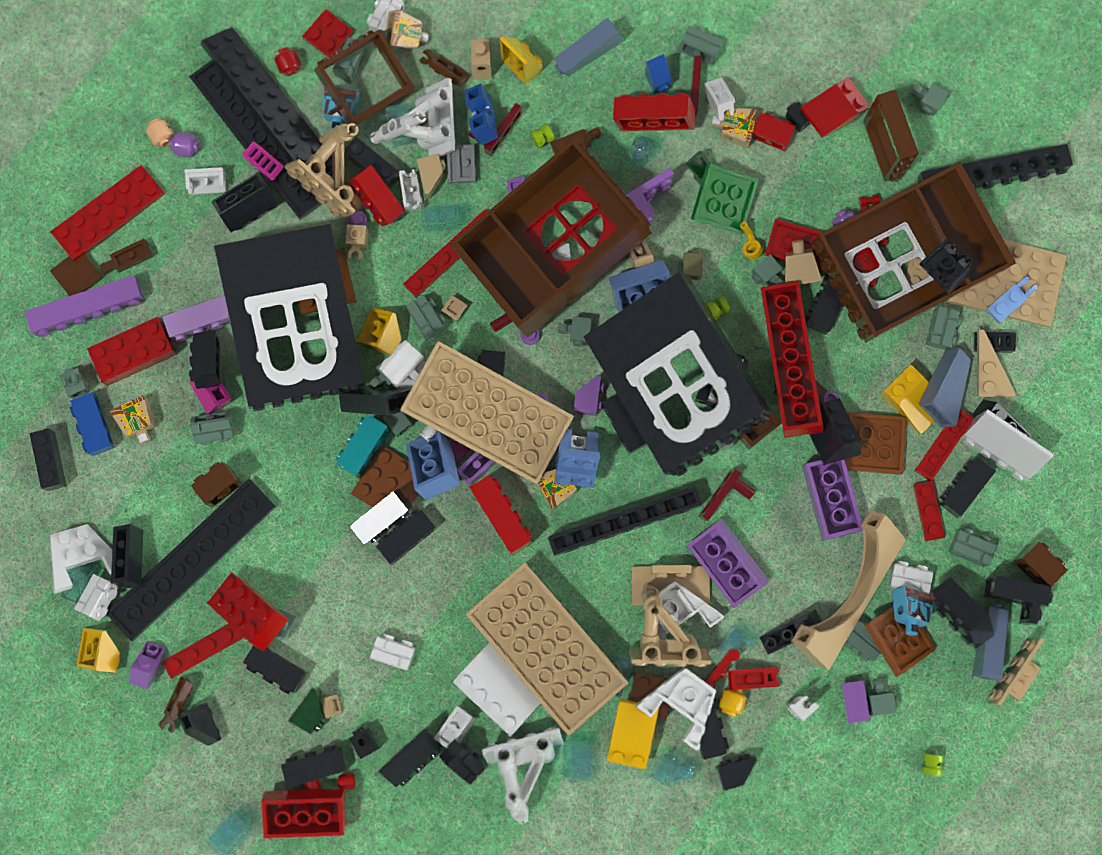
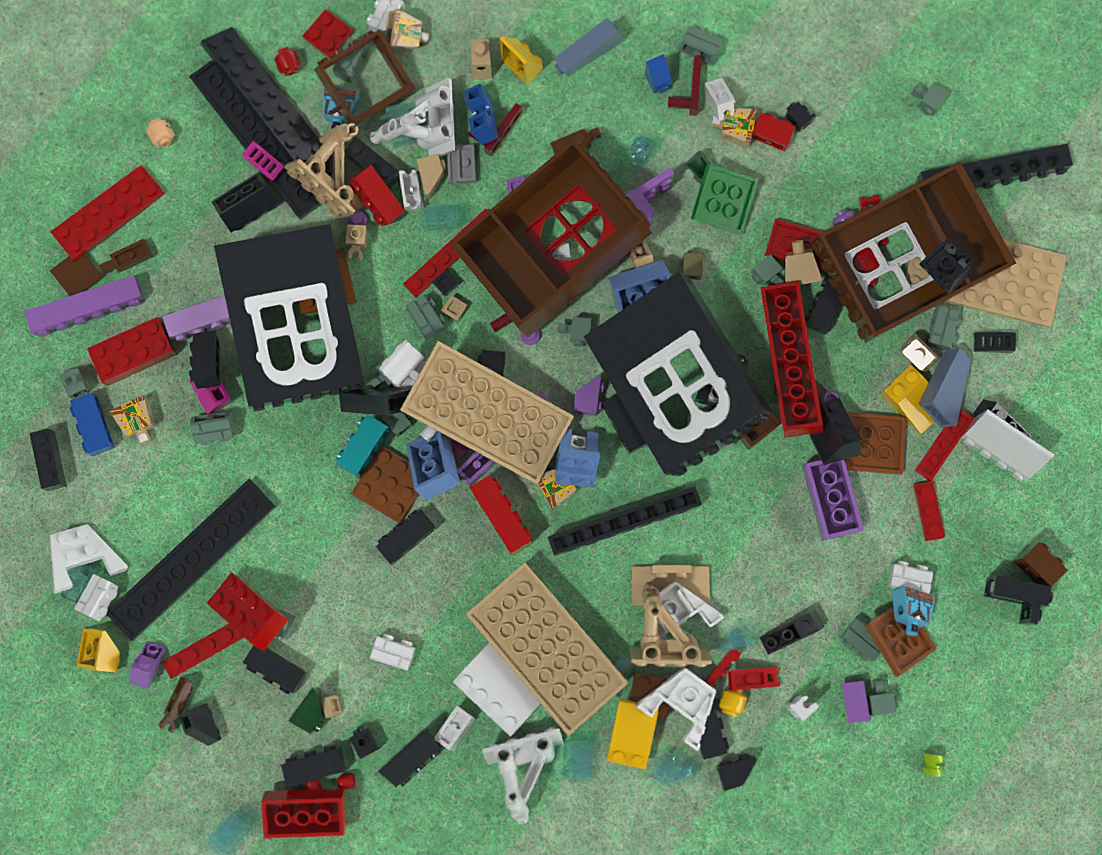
black brick [111,524,143,589] -> none
medium lavender head [170,132,200,158] -> none
white hinge [185,167,227,195] -> none
reddish brown brick [191,462,243,508] -> none
brick [350,488,413,544] -> none
yellow slope [356,308,401,356] -> none
reddish brown plate [419,49,469,86] -> none
black brick [439,739,485,784] -> none
lime wheel [530,124,555,149] -> none
red brick [613,93,696,131] -> none
medium lavender slope [687,519,769,608] -> none
dark red piece [698,469,755,521] -> none
lime wheel [706,296,731,320] -> none
yellow plate [740,222,763,260] -> none
tan arch [792,510,906,670] -> none
red slope [800,77,870,138] -> none
reddish brown window [863,89,919,182] -> none
black brick [932,577,994,649] -> none
black brick [939,457,996,518] -> none
sand green brick [948,528,997,567] -> none
sand blue slope [972,604,1009,681] -> none
tan wing [977,330,1016,397] -> none
light blue hinge [986,276,1038,324] -> none
tan bracket [988,638,1044,706] -> none
none -> black plate [432,269,459,297]
none -> torso [901,333,940,372]

